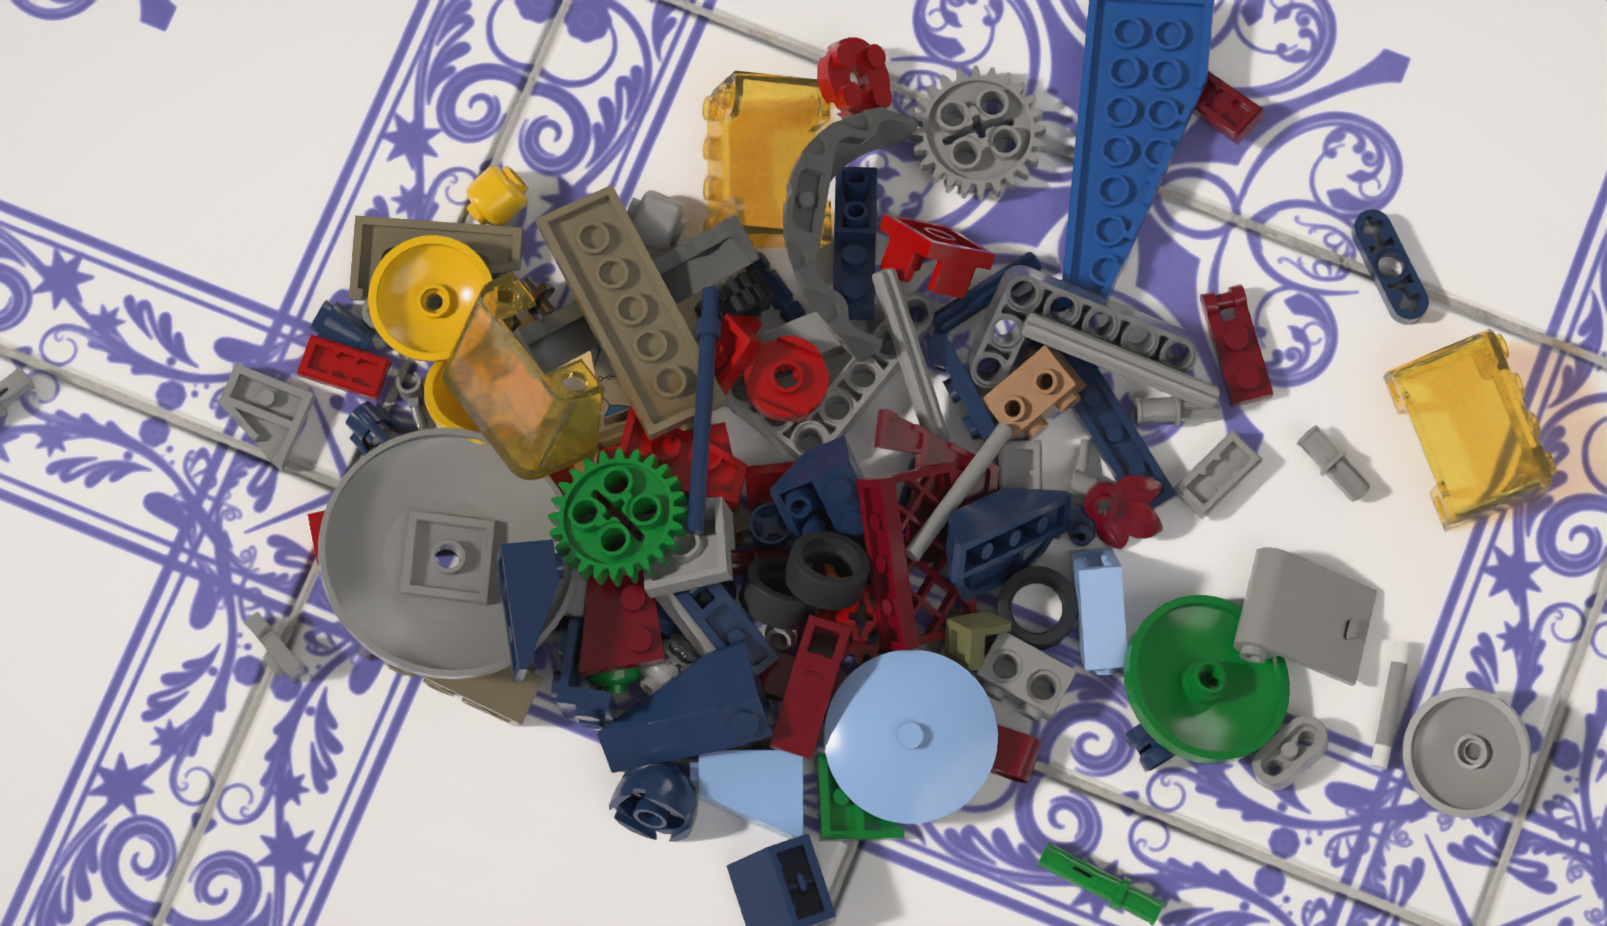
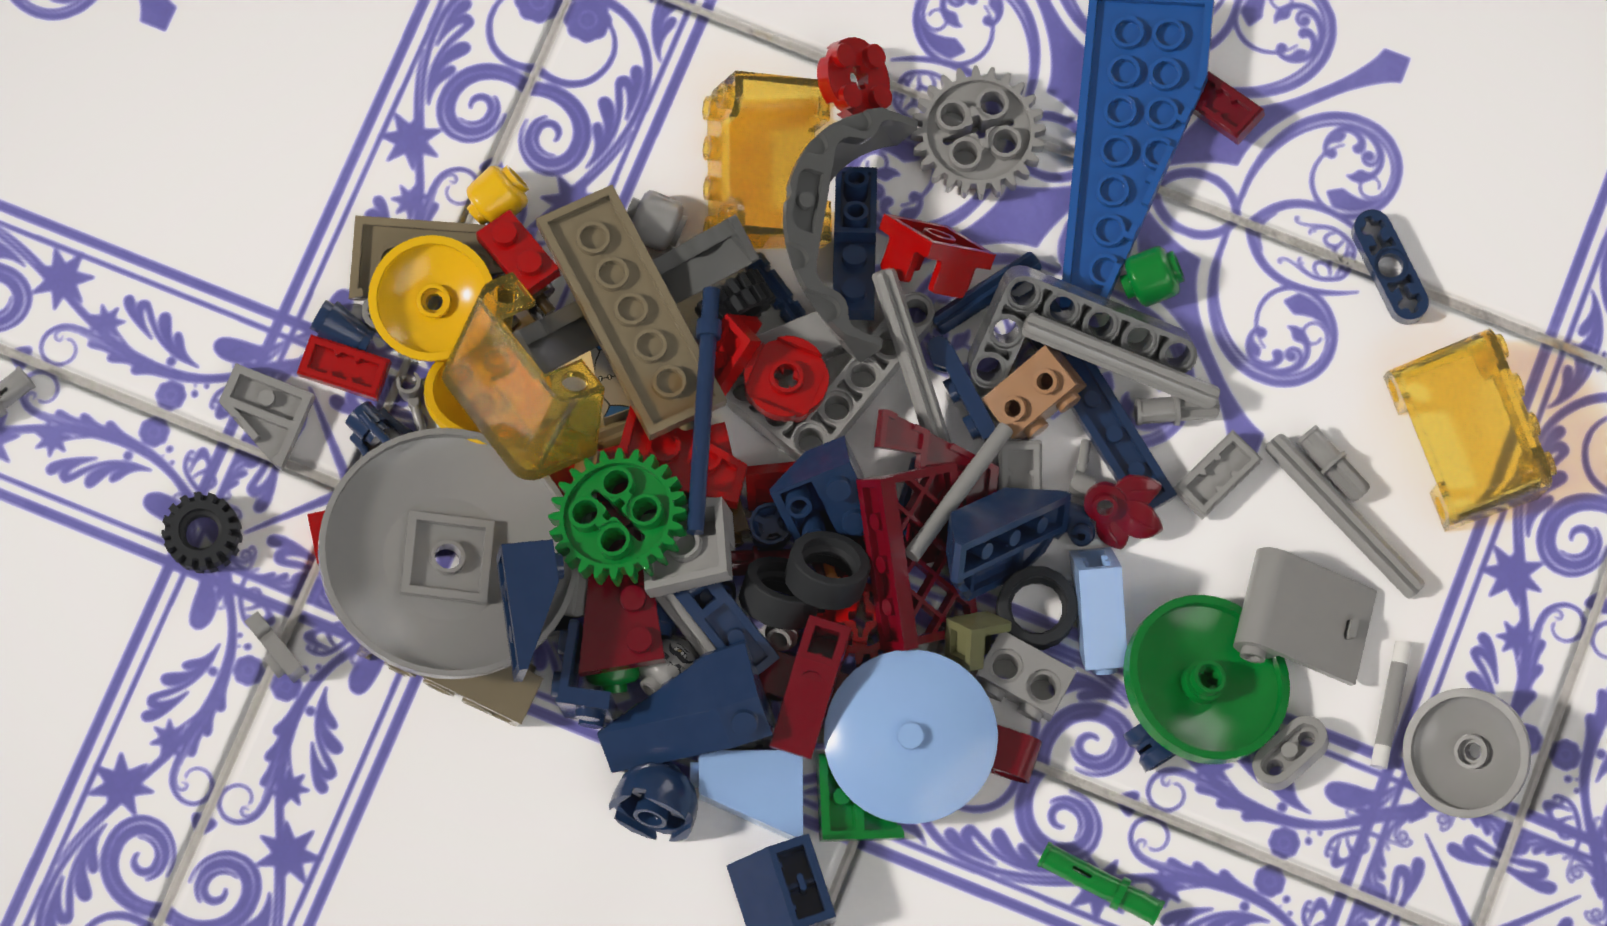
dark red plate [1200,284,1274,408] -> none
none -> black tyre [161,492,243,574]
none -> red plate [476,209,561,299]
none -> green head [1120,246,1185,307]
none -> light grey axle [1265,433,1425,599]

